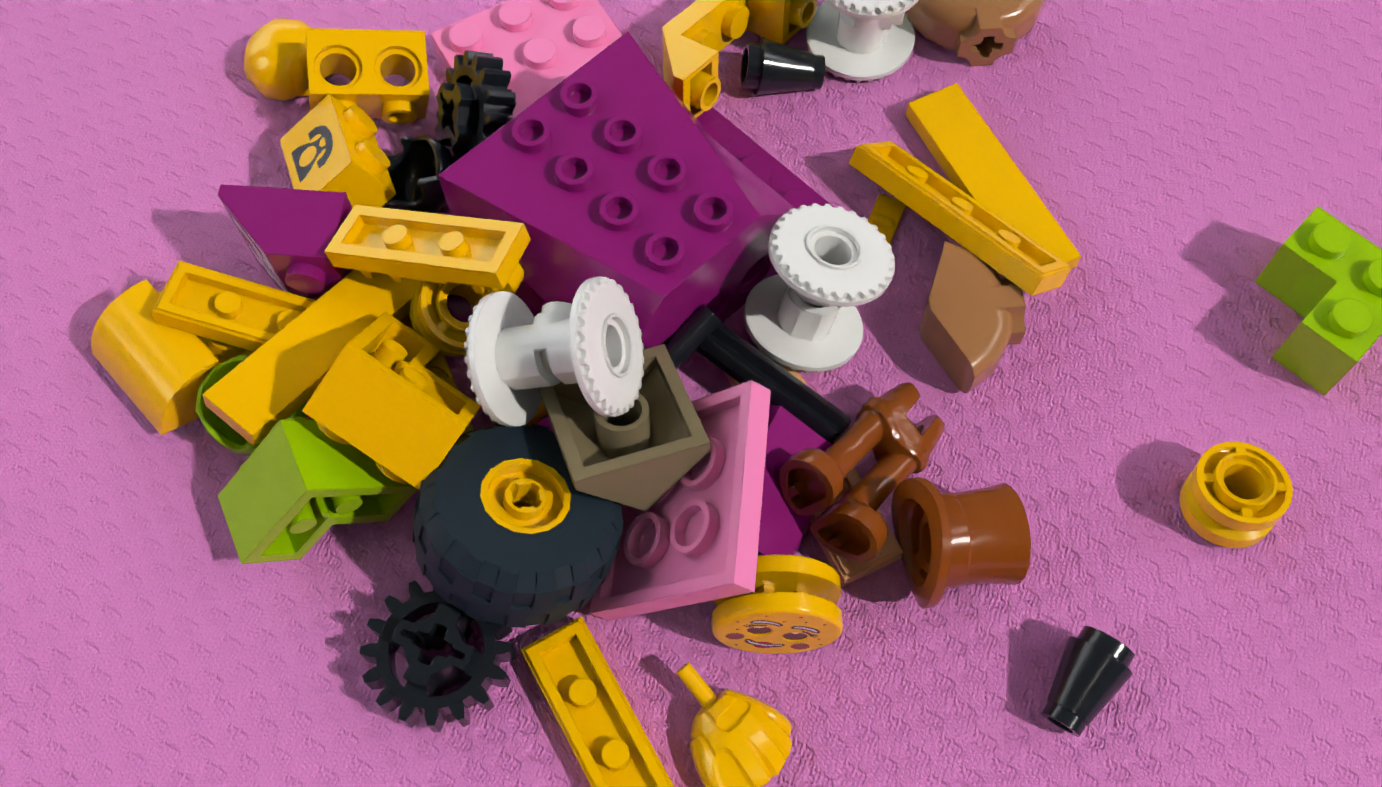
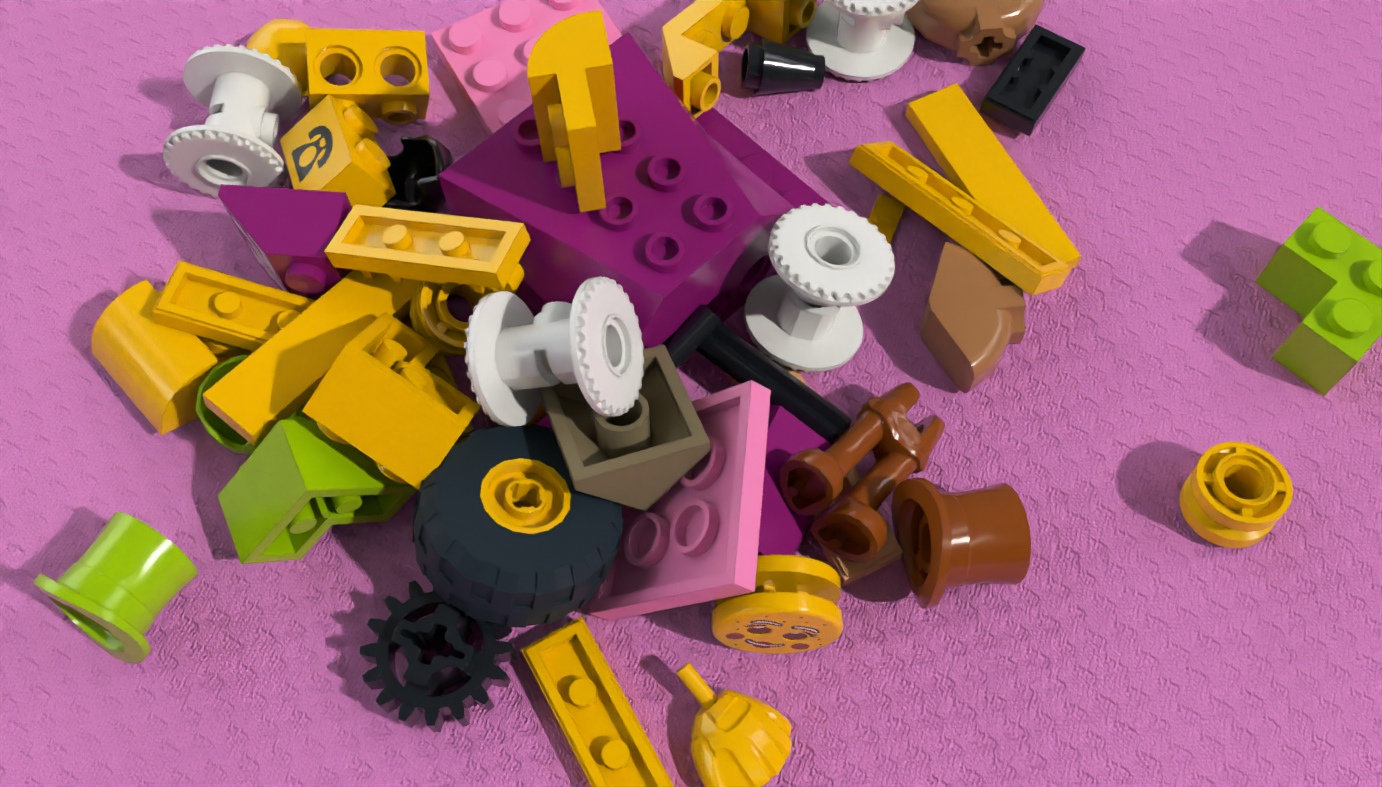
black gear [434,50,516,162] -> none
black cone [1041,626,1135,737] -> none
none -> lime piece [32,512,198,664]
none -> white hose [163,44,303,198]
none -> yellow brick [527,10,621,212]
none -> black plate [979,24,1086,137]

